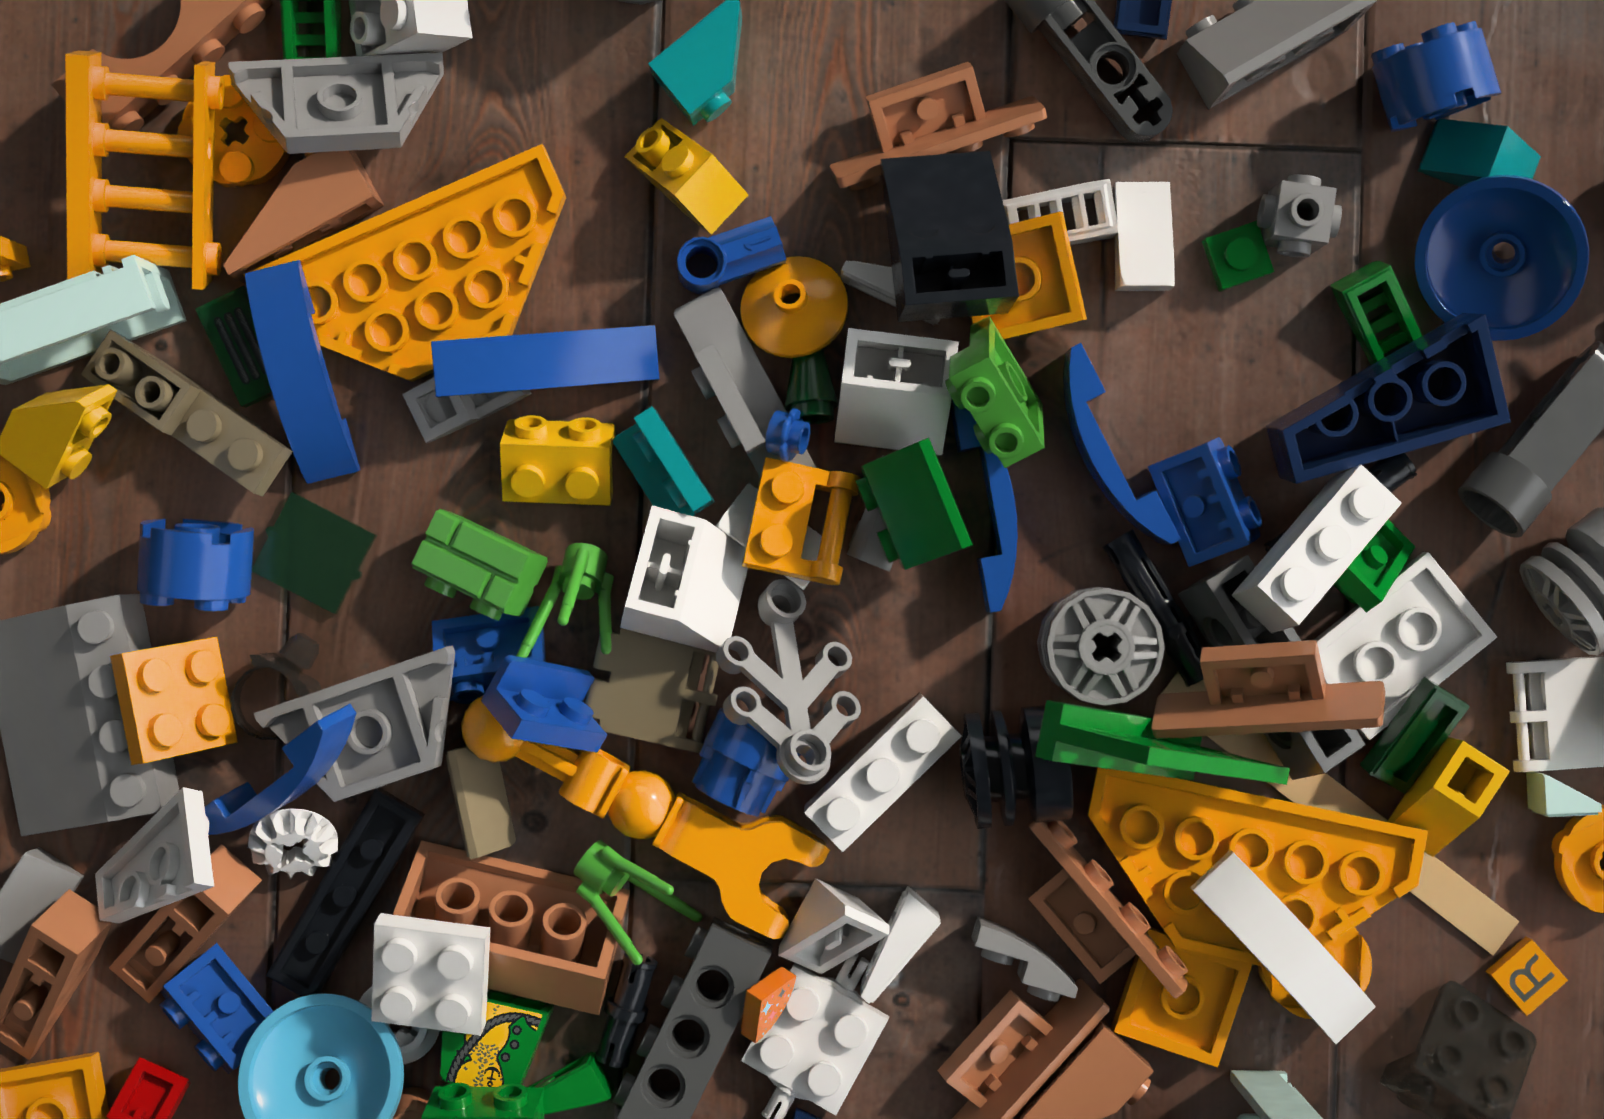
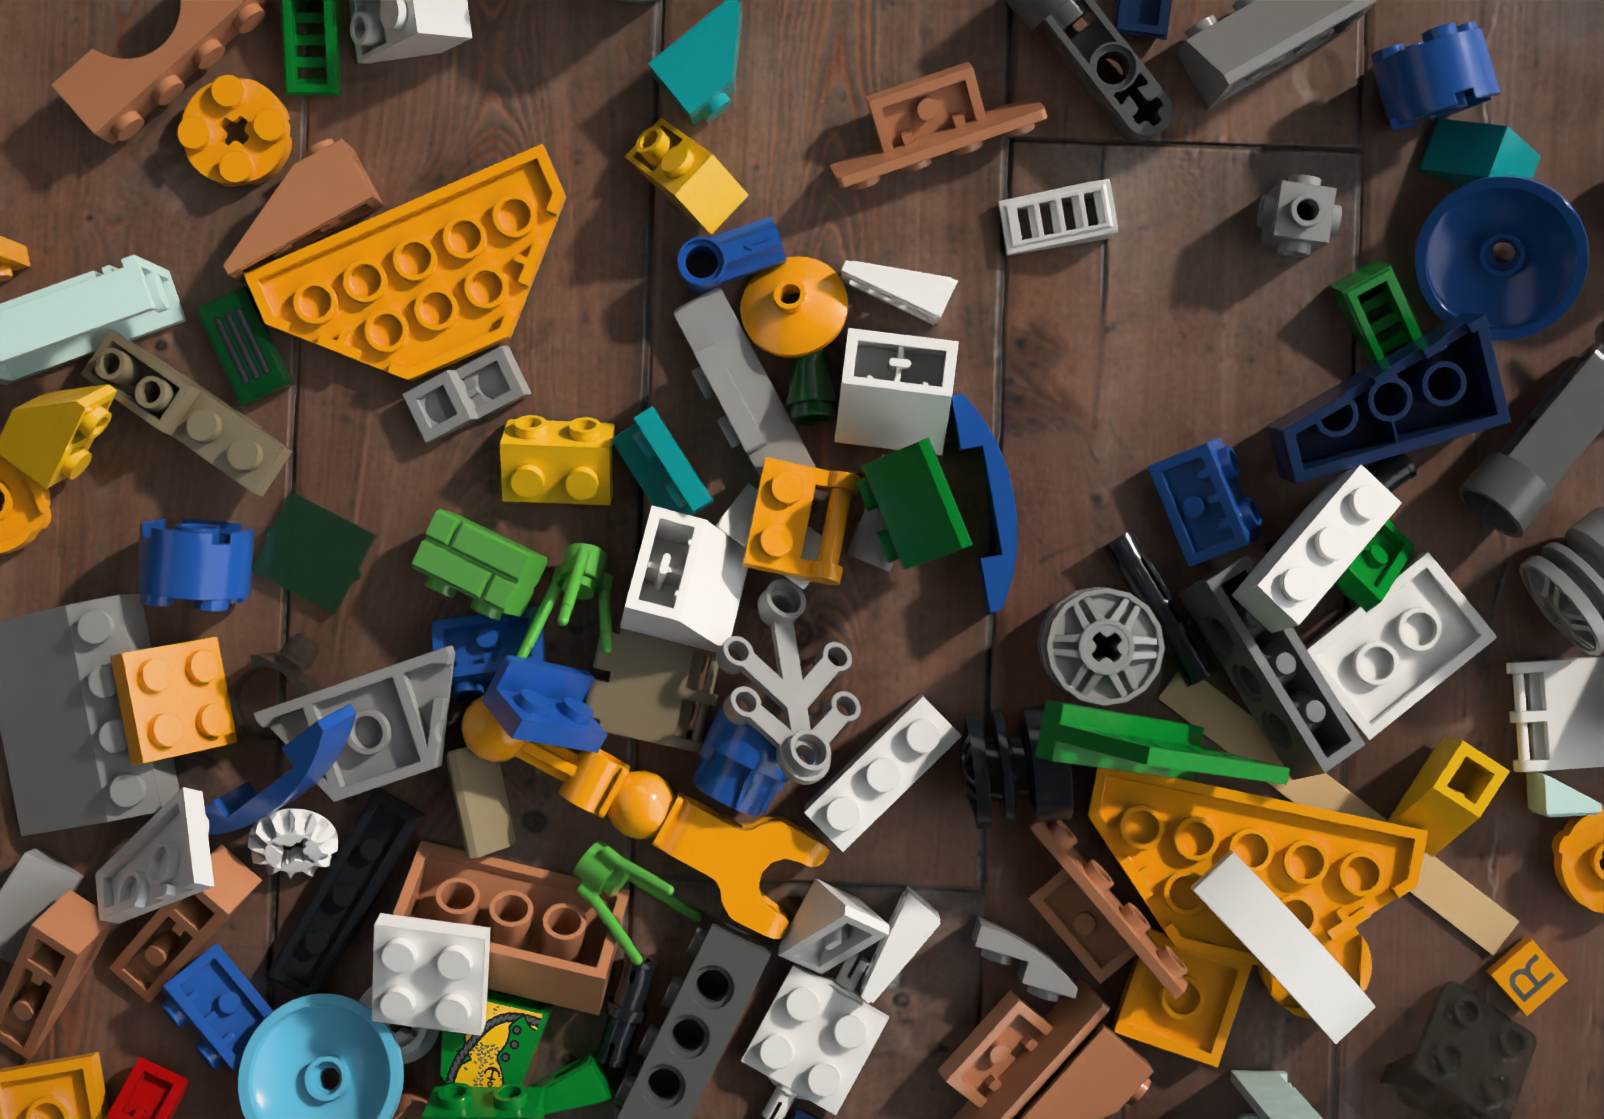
light orange fence [65,50,224,290] -> none
light grey wing [228,52,444,154] -> none
blue slope [245,260,361,484] -> none
blue slope [431,325,660,397] -> none
orange tile [741,967,796,1043] -> none
blue plate [766,408,810,462] -> none
black slope [880,151,1019,322] -> none
bright green plate [945,316,1045,468] -> none
light orange plate [971,211,1087,339] -> none
blue slope [1063,343,1181,545] -> none
white slope [1115,182,1175,291] -> none
nougat bracket [1151,640,1385,738] -> none
green plate [1202,220,1275,292] -> none
dark green tile [1360,677,1470,794] -> none

